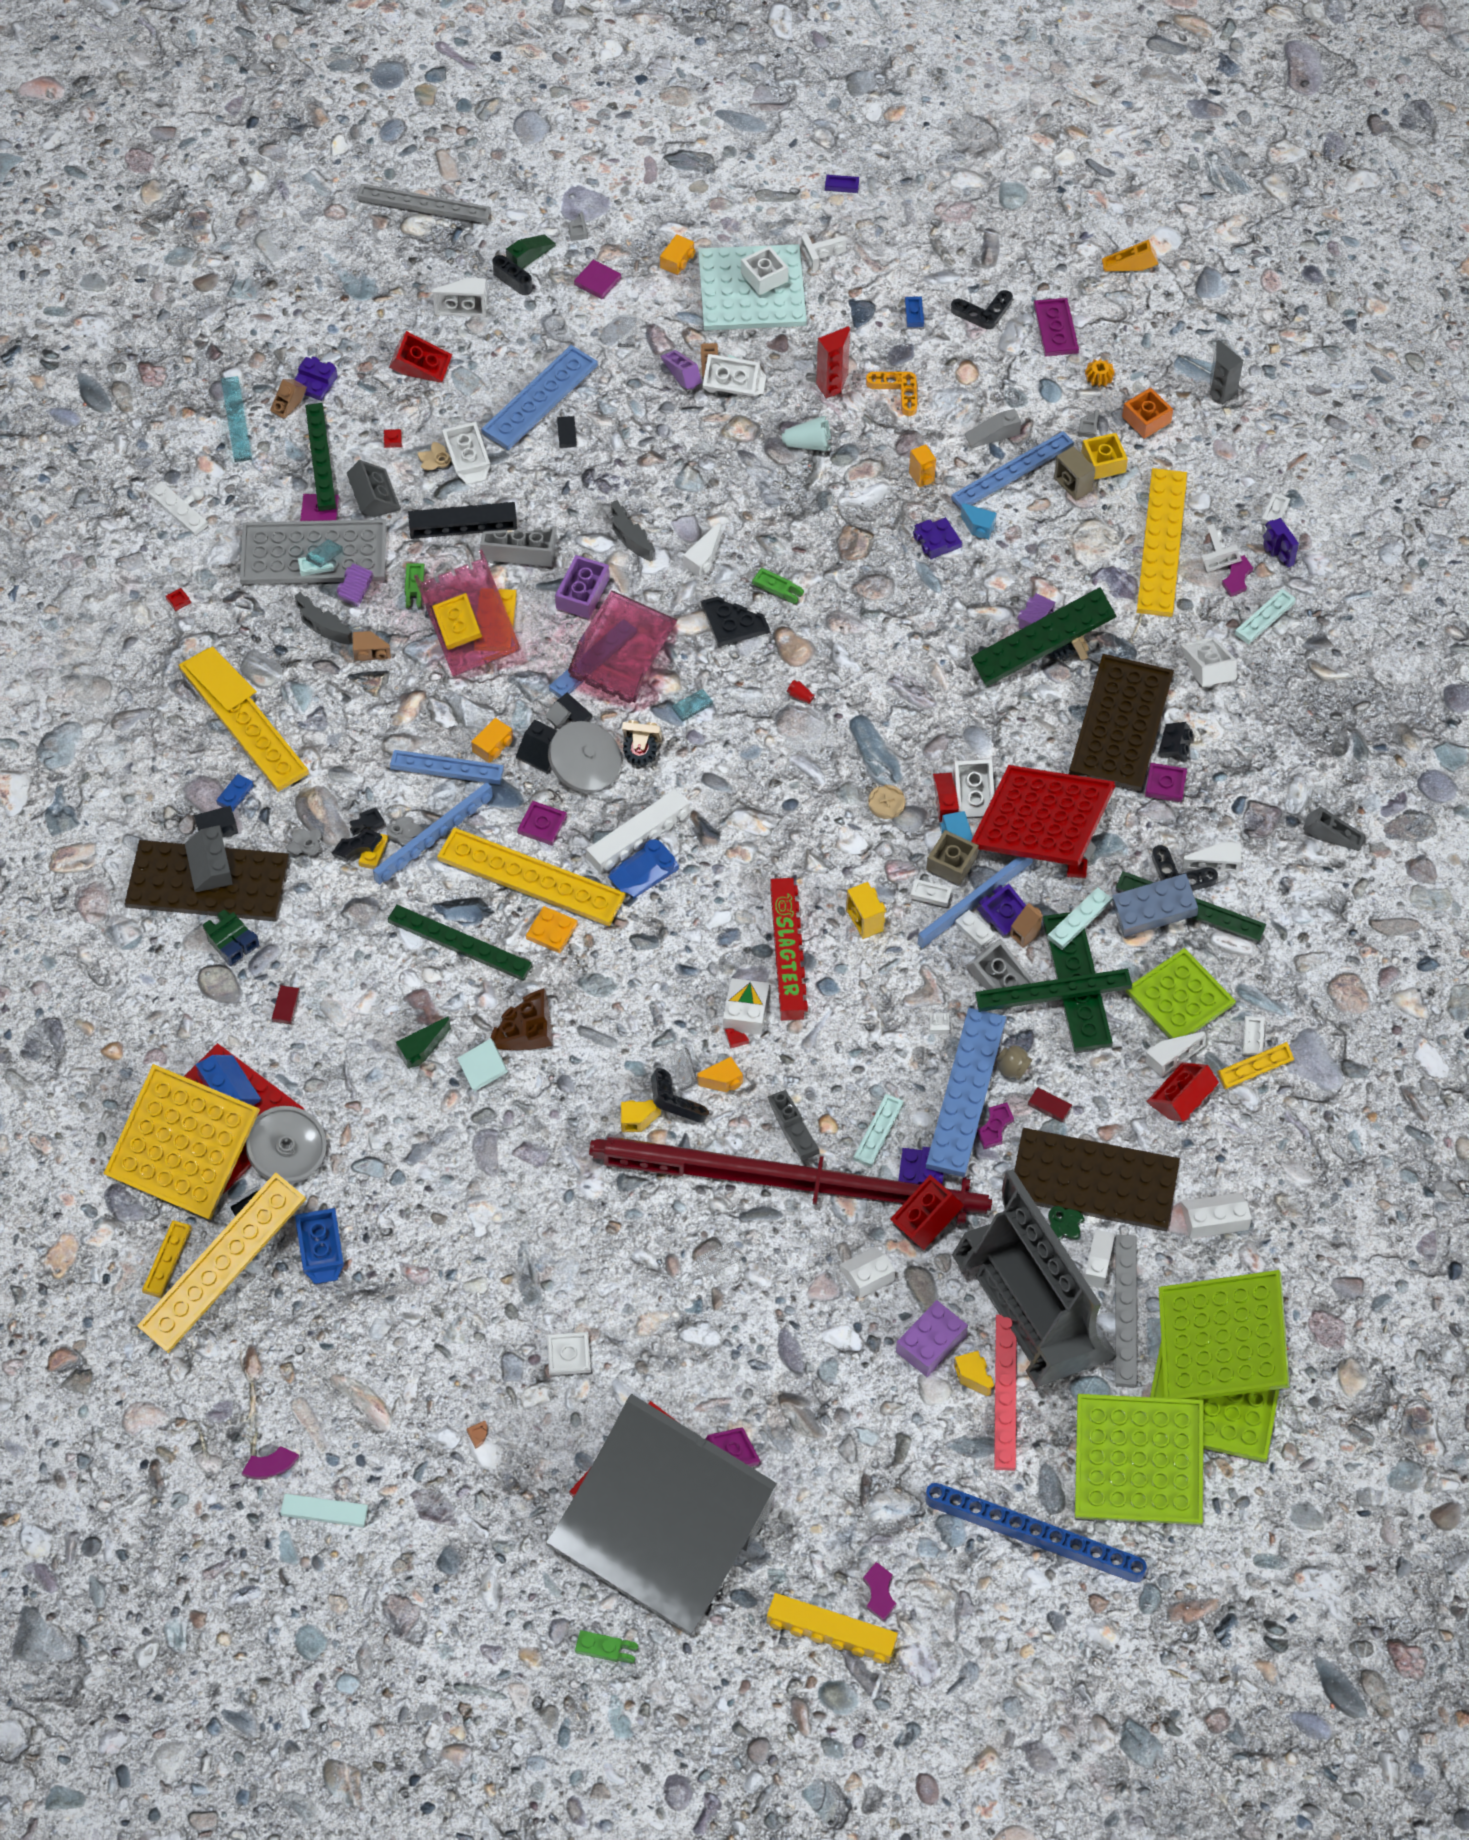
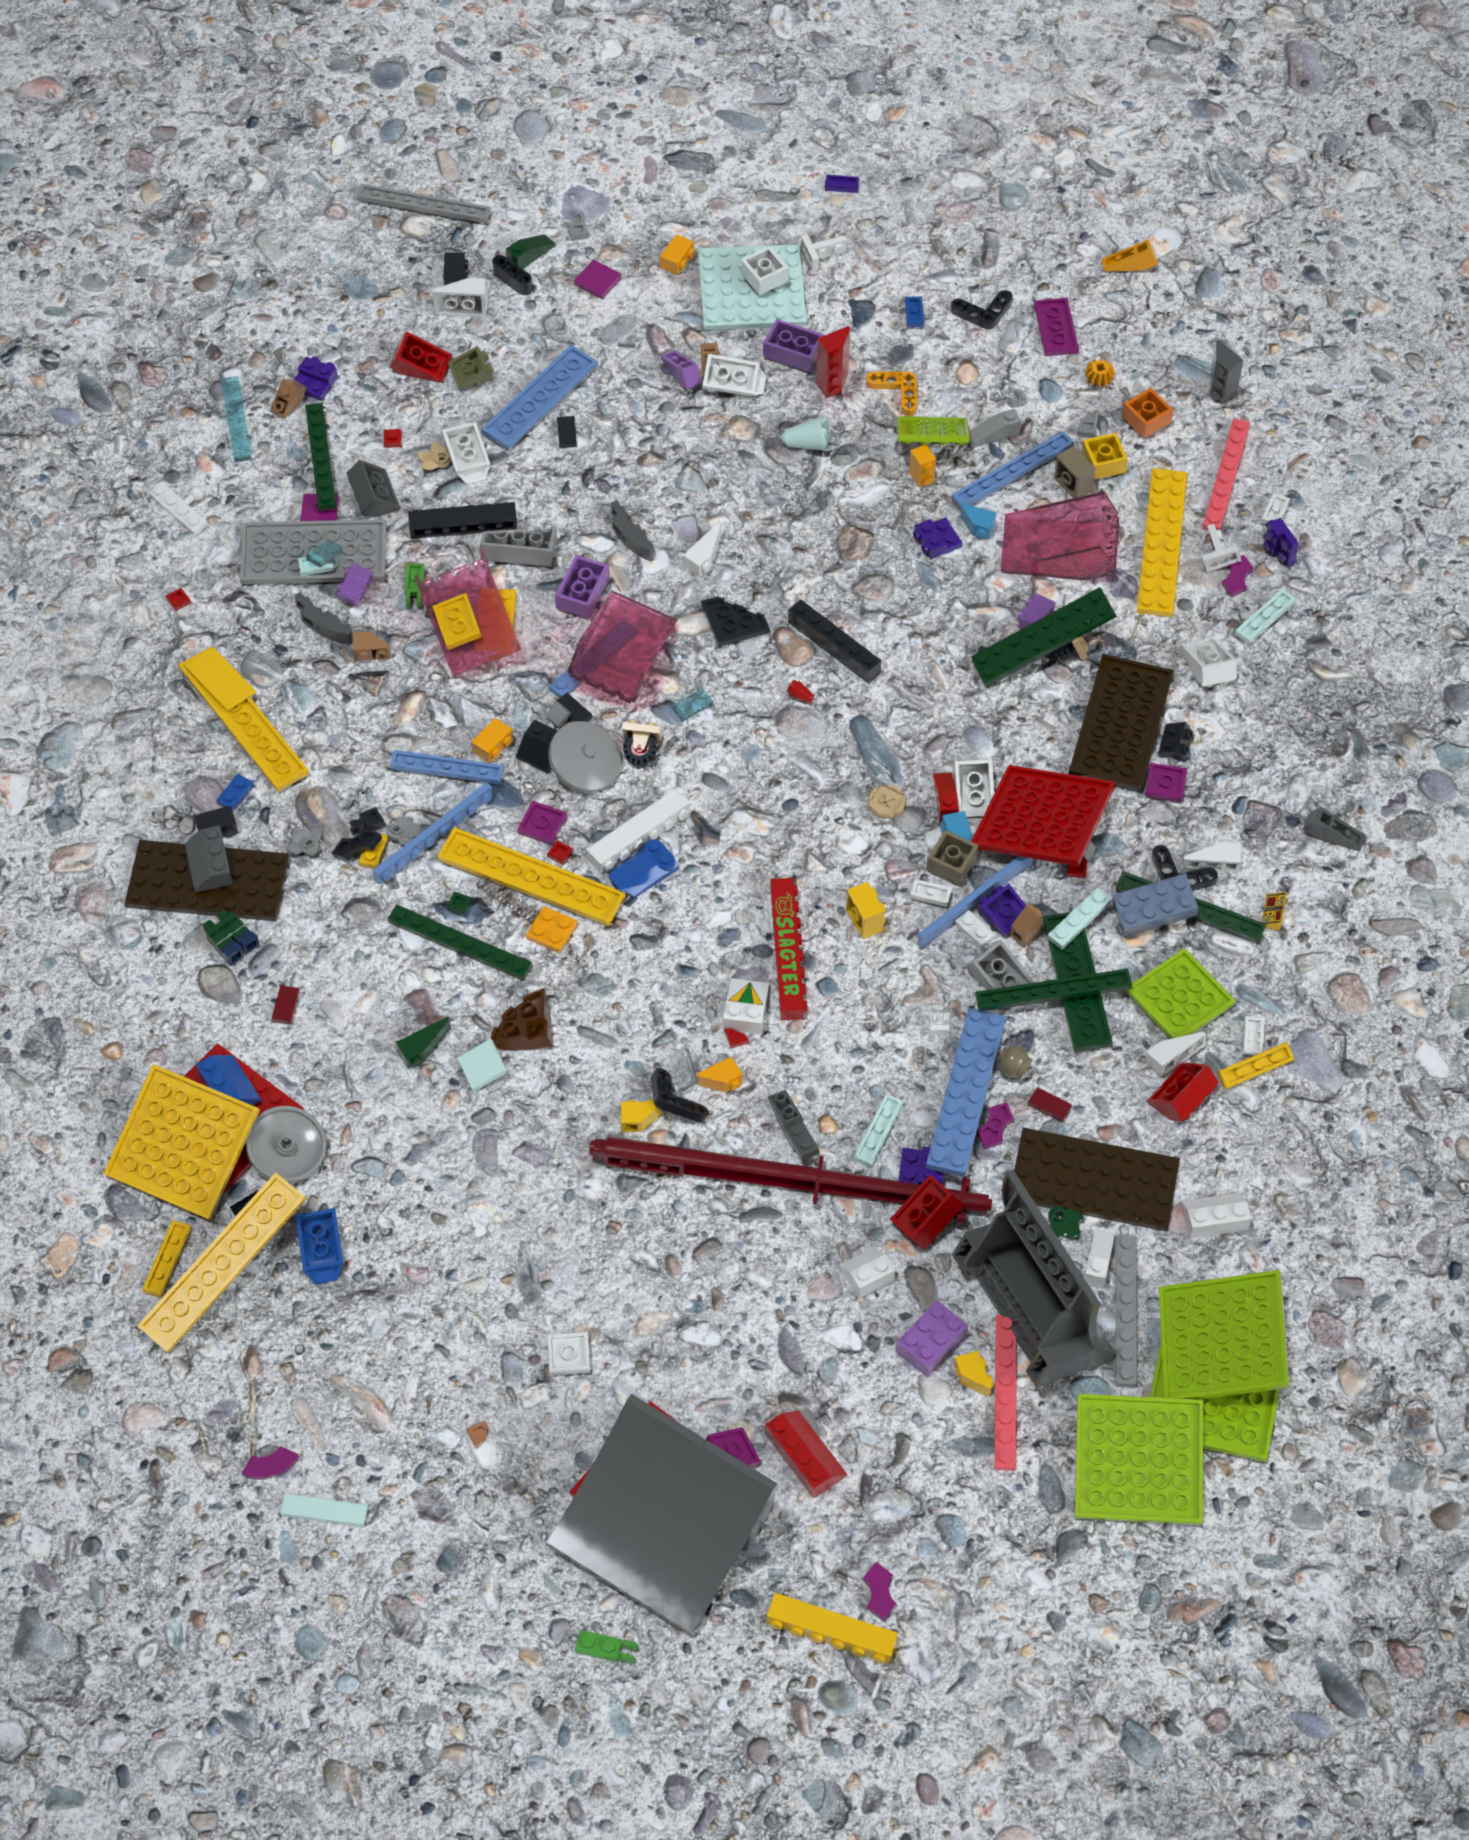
bright green hinge [752,568,804,604] -> none
blue beam [925,1483,1147,1583] -> none
none -> black brick [443,252,469,286]
none -> dark green plate [447,891,472,916]
none -> olive plate [448,346,494,391]
none -> piece [477,875,539,923]
none -> red tile [547,840,573,865]
none -> medium lavender brick [763,319,824,372]
none -> red slope [765,1410,848,1498]
none -> black brick [788,599,882,684]
none -> lime plate [897,416,970,445]
none -> clear pink windscreen [1000,492,1120,581]
none -> coral plate [1202,418,1250,530]
none -> slope [1262,892,1287,931]

